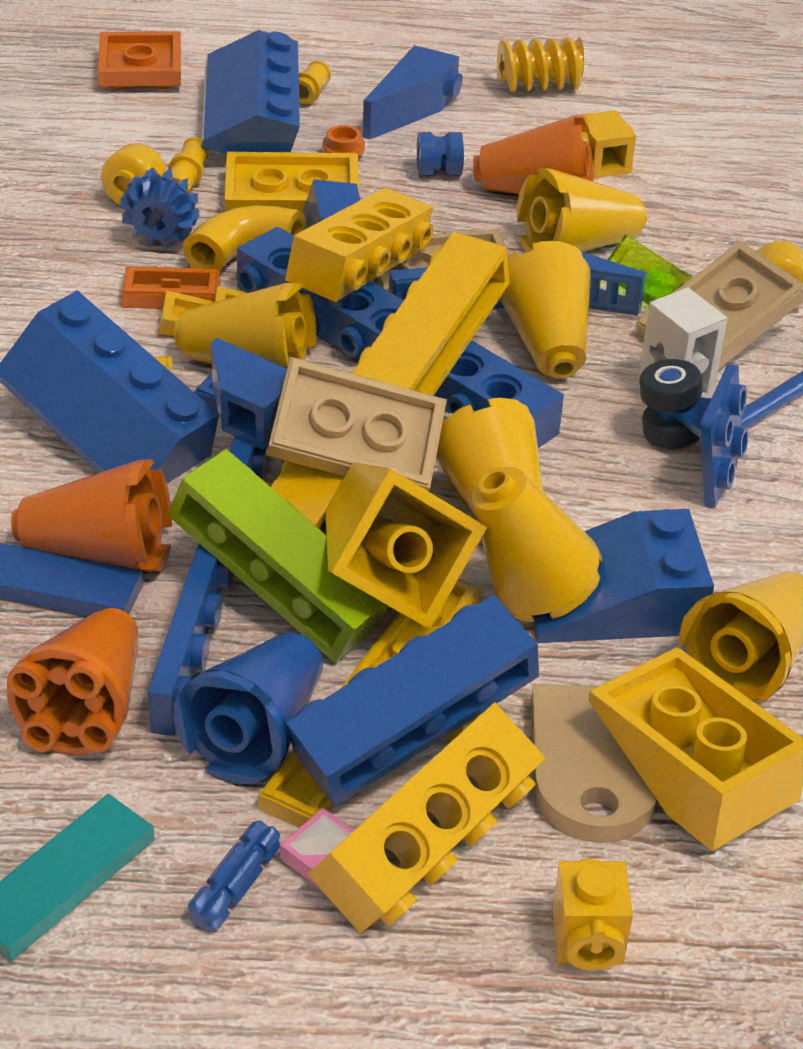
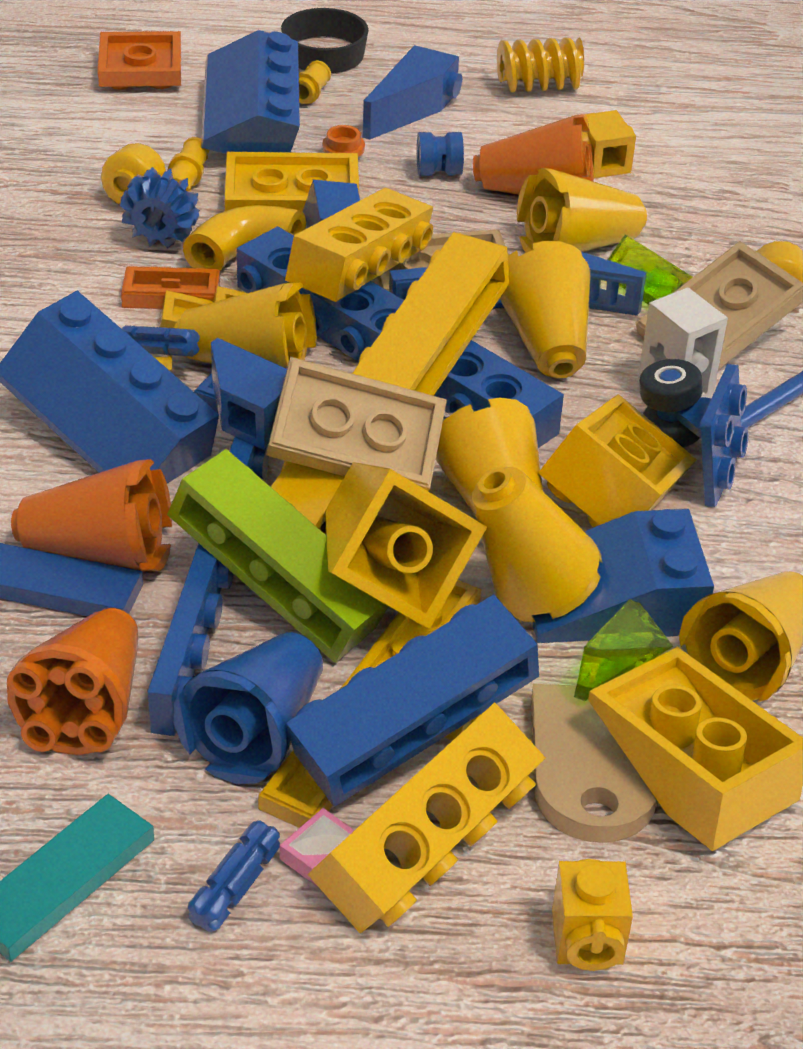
none -> blue axle [121,325,200,357]
none -> black tyre [281,8,369,73]
none -> yellow slope [538,394,697,528]
none -> clear neon green slope [574,599,674,701]

